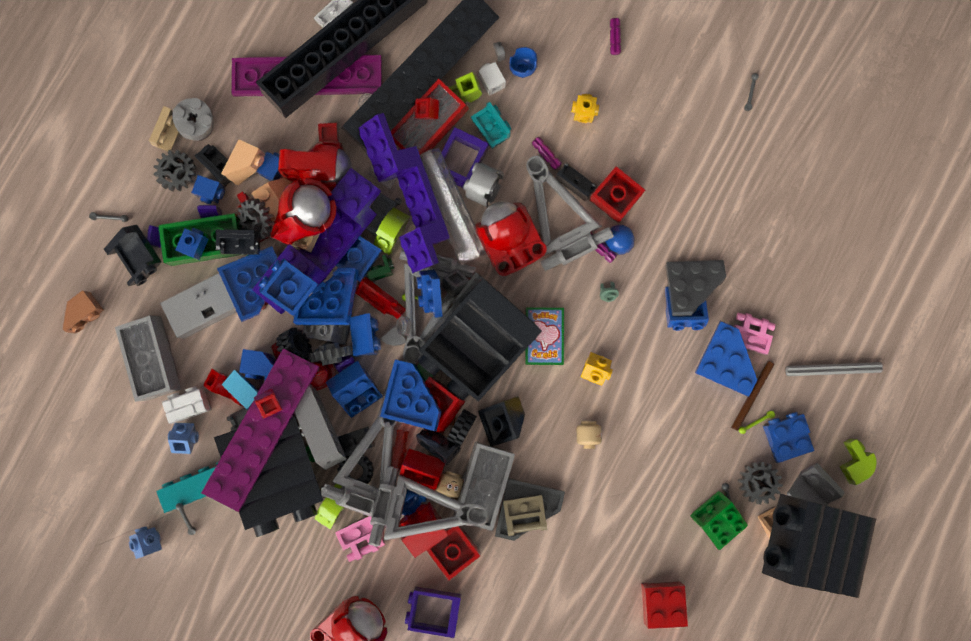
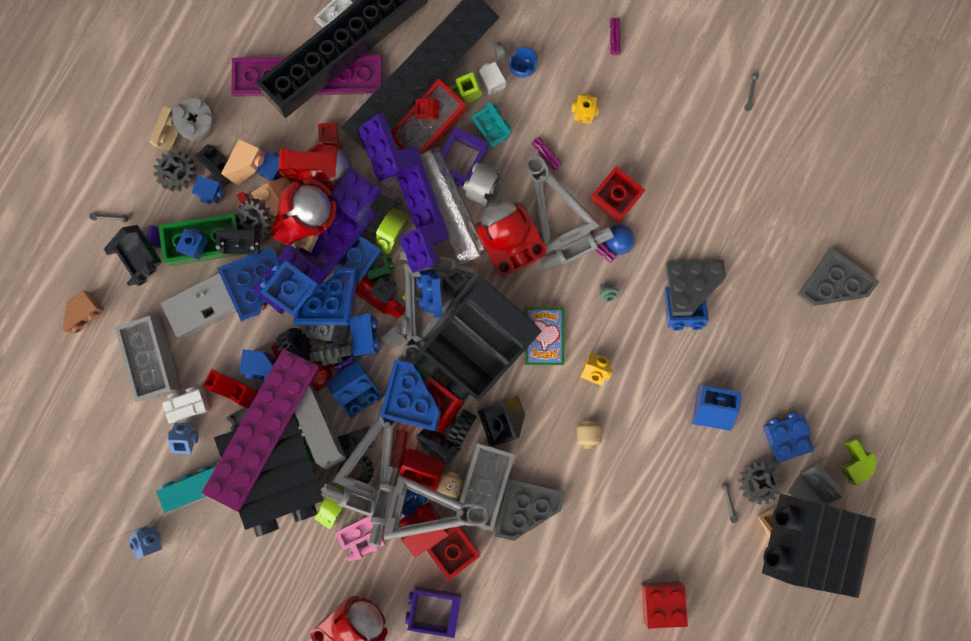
dark grey hinge [176,503,196,535] -> none
dark purple slope [197,205,222,218] -> none
medium azure tile [222,370,259,410] -> none
red slope [254,389,282,419] -> none
dark tan plate [503,494,547,536] -> none
black hinge [556,162,597,201] -> none
green bracket [690,491,748,550] -> none
blue plate [695,320,757,397] -> none
reddish brown bar [731,361,775,431] -> none
bright pink plate [734,312,776,355] -> none
lime hinge [739,411,775,434] -> none
light grey axle [785,362,883,376] -> none
none -> black bracket [370,278,398,304]
none -> blue slope [692,386,742,431]
none -> dark grey plate [797,248,879,306]

